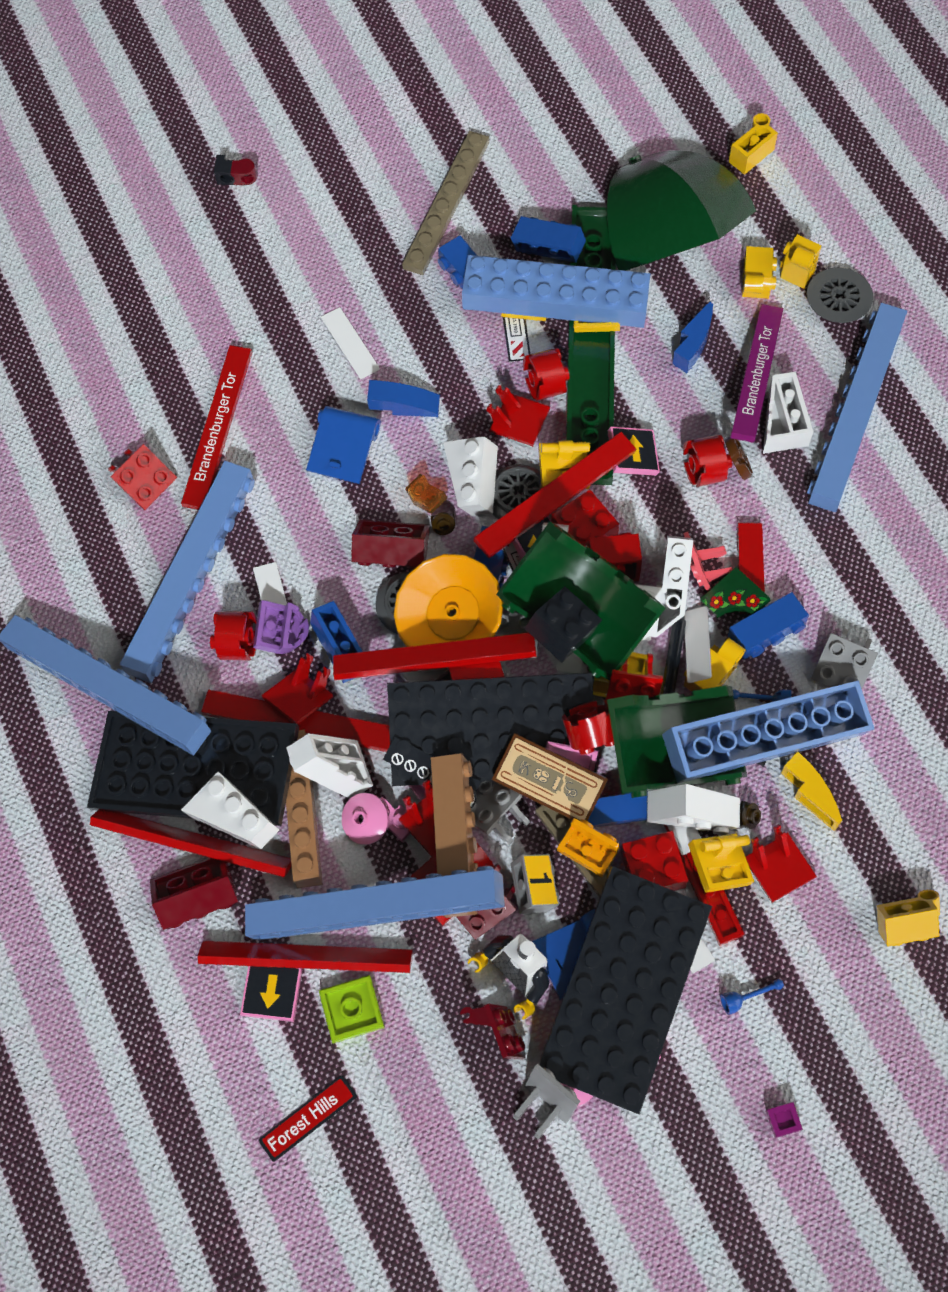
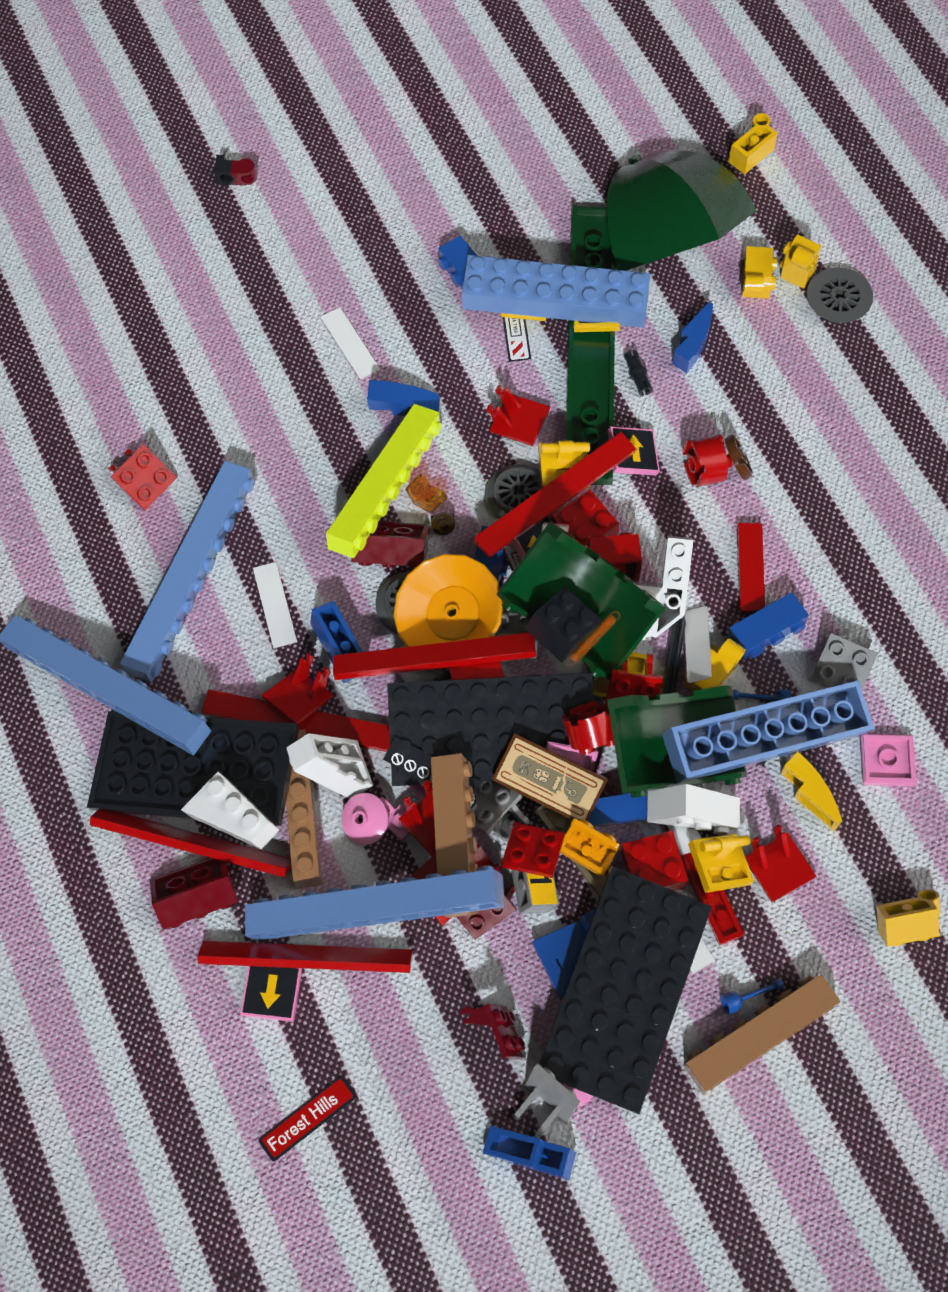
red tile [181,345,252,510] -> none
red brick [210,611,257,661] -> none
medium lavender slope [253,600,309,654] -> none
blue door [306,406,381,484] -> none
lime tile [318,975,385,1044] -> none
dark tan plate [402,131,489,276] -> none
white wedge [443,437,498,516] -> none
torso [468,933,549,1020] -> none
blue brick [511,216,586,263] -> none
red brick [523,348,570,401] -> none
coral plate [683,532,733,592] -> none
dark green tile [700,567,771,618] -> none
magenta tile [730,304,784,443] -> none
dark brown plate [740,801,761,829] -> none
white wedge [763,371,813,454] -> none
magenta plate [766,1102,803,1139] -> none
medium blue brick [807,303,907,513] -> none
none -> neon yellow brick [326,404,442,559]
none -> blue slope [483,1126,577,1180]
none -> red plate [501,822,565,878]
none -> orange piece [566,612,620,666]
none -> black pin [624,350,653,396]
none -> medium nougat brick [684,974,841,1095]
none -> bright pink tile [860,734,916,786]

